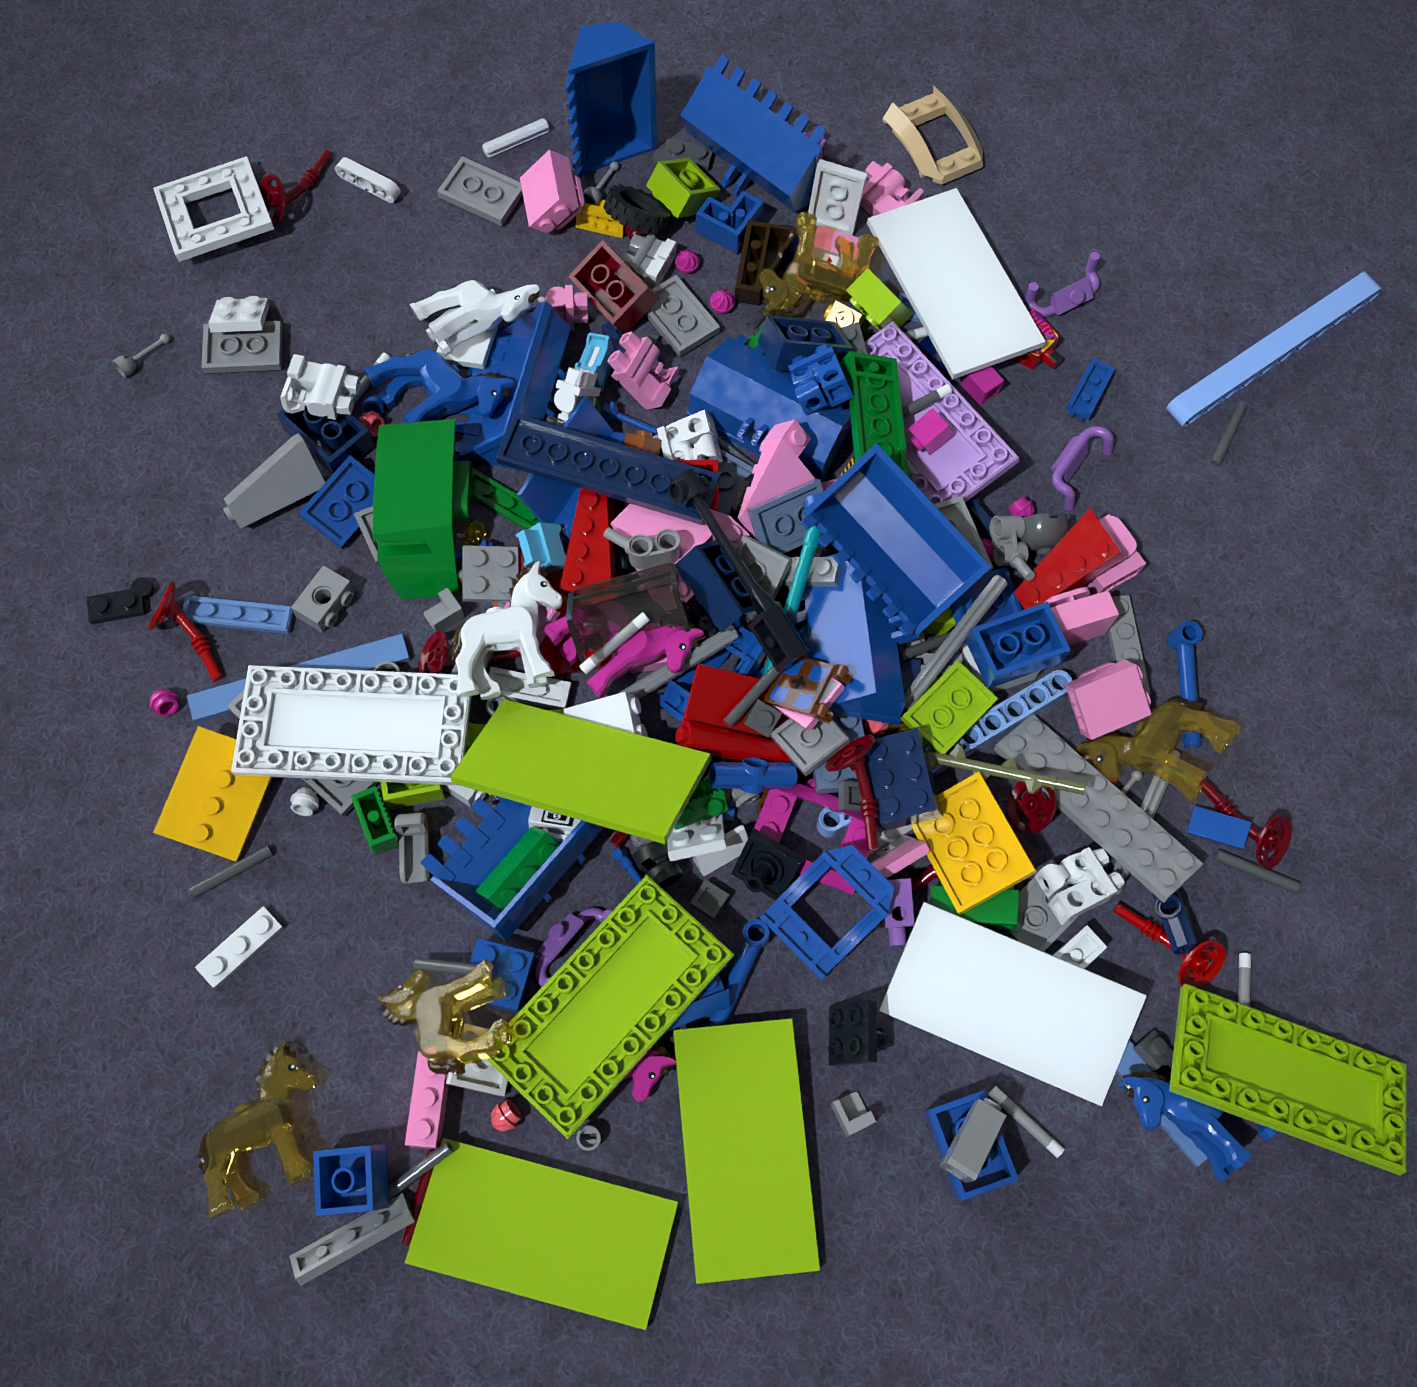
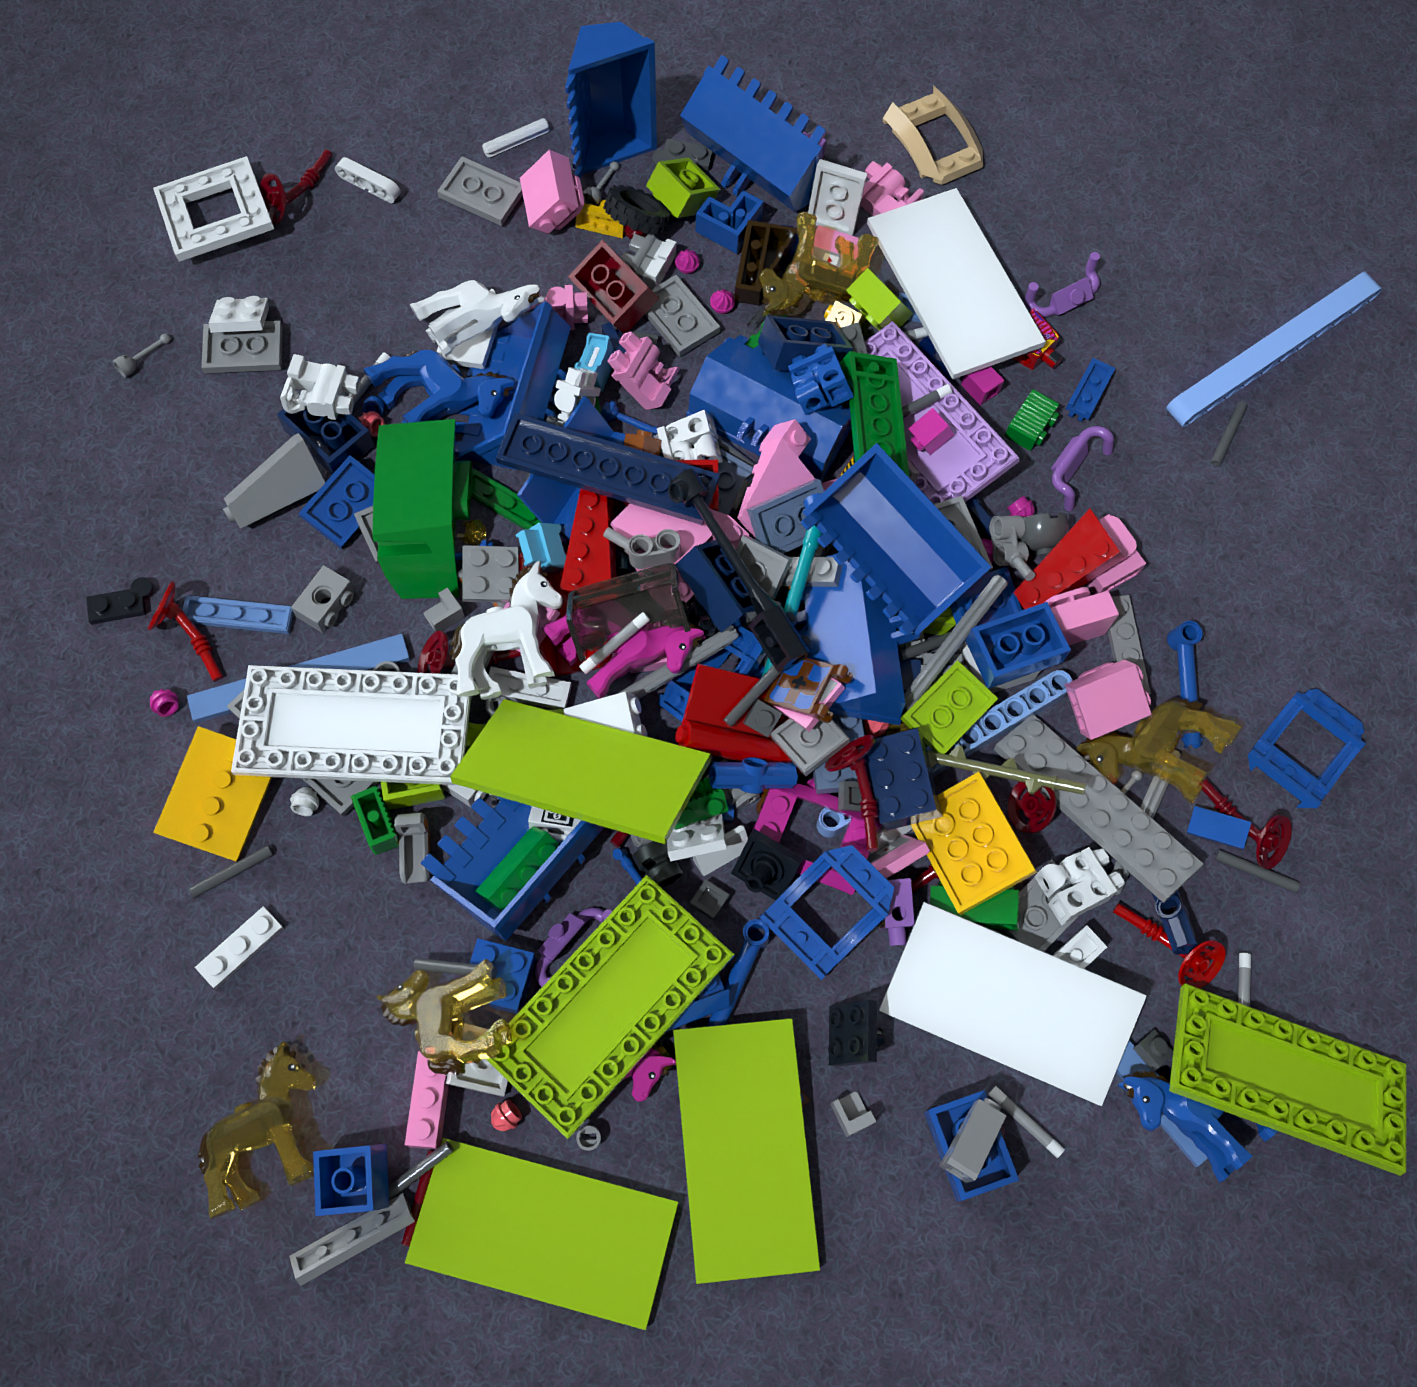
none -> green brick [1004,389,1060,451]
none -> blue wedge [1248,689,1366,808]

